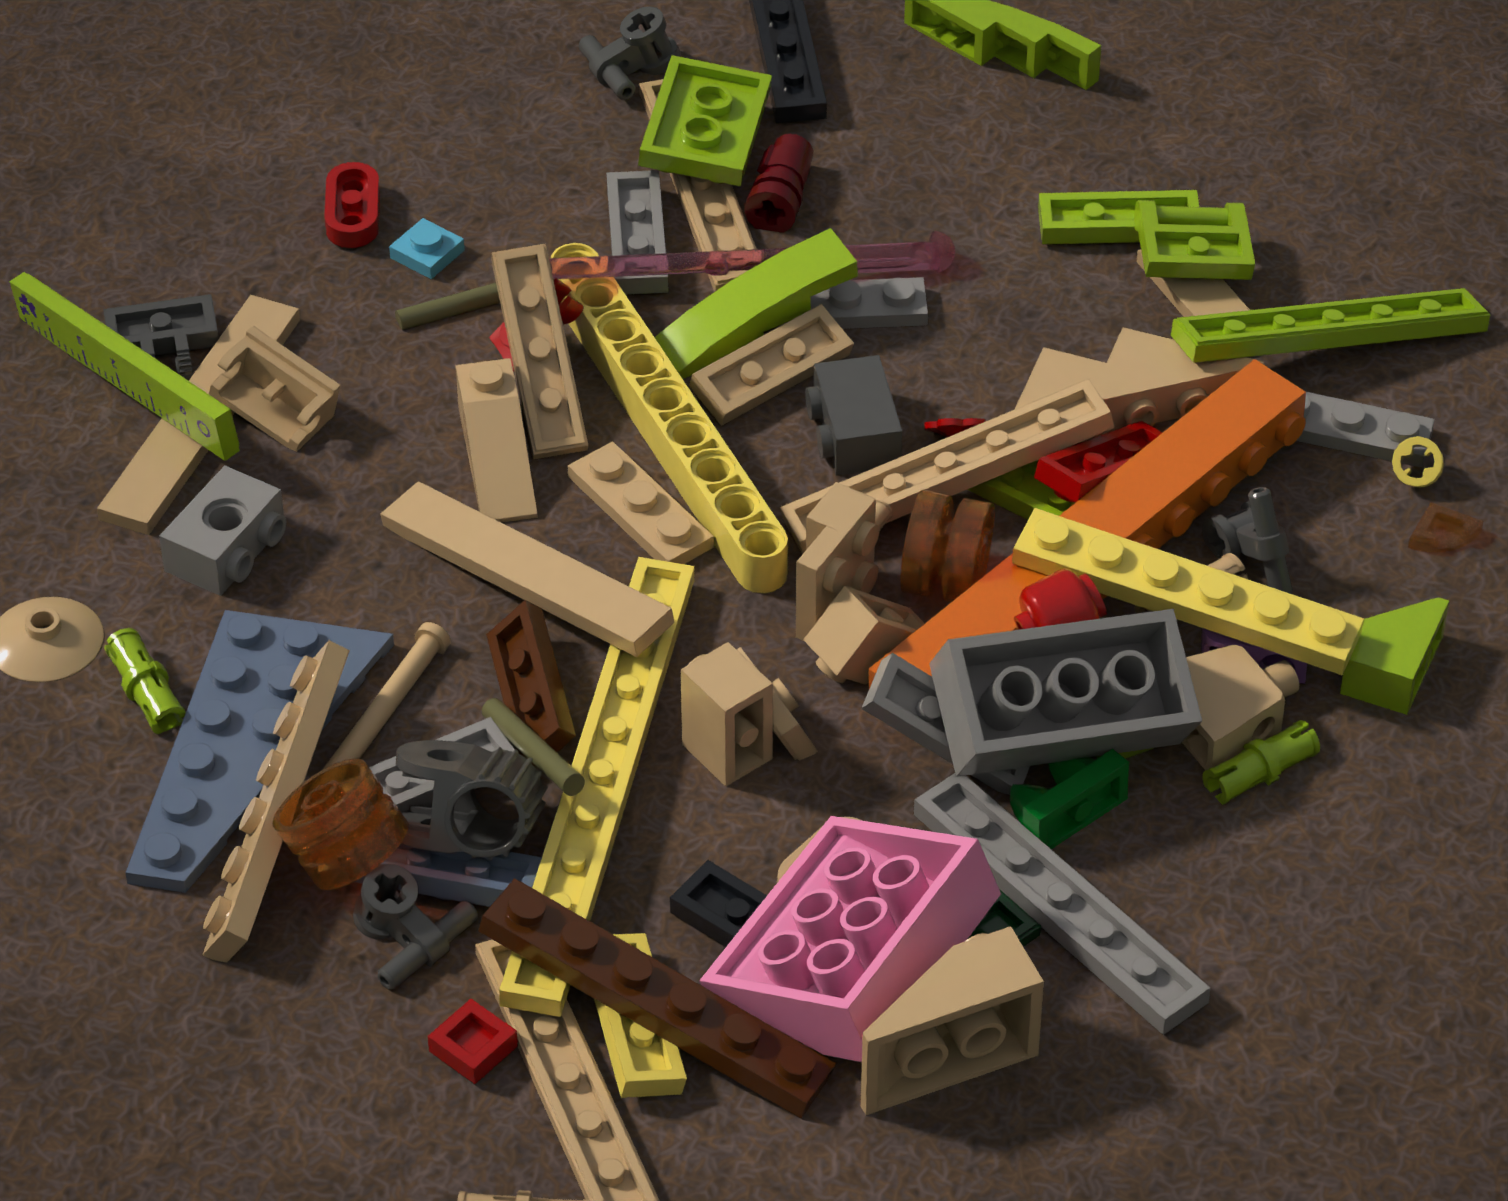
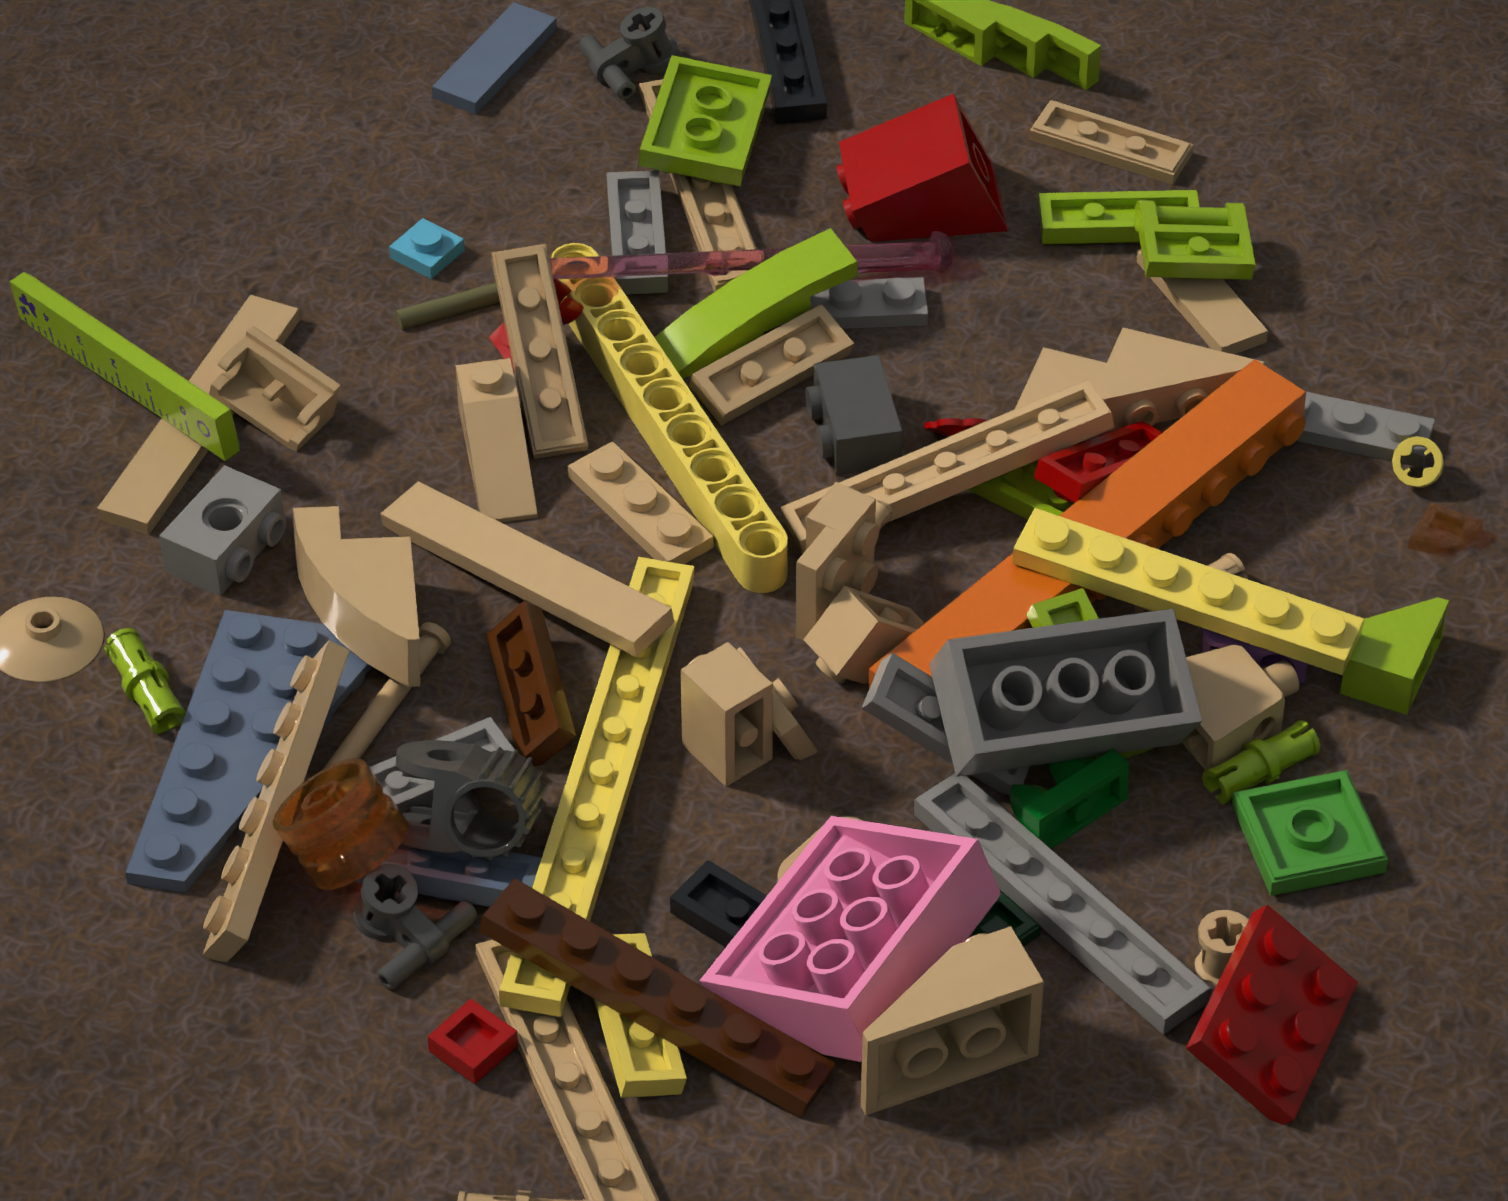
dark grey hinge [103,294,219,381] -> none
red plate [324,162,380,248] -> none
olive bar [482,698,585,796] -> none
dark red axle [744,134,814,233] -> none
clear orange wheel [900,490,995,602] -> none
red head [1014,568,1107,630] -> none
lime tile [1171,288,1491,363] -> none
dark grey piece [1202,487,1293,594] -> none
none -> tan slope [293,506,420,687]
none -> sand blue tile [432,2,557,115]
none -> red slope [836,93,1008,242]
none -> tan tile [1029,100,1194,185]
none -> red plate [1186,904,1358,1125]
none -> tan bush [1194,910,1249,986]
none -> bright green plate [1232,770,1388,896]

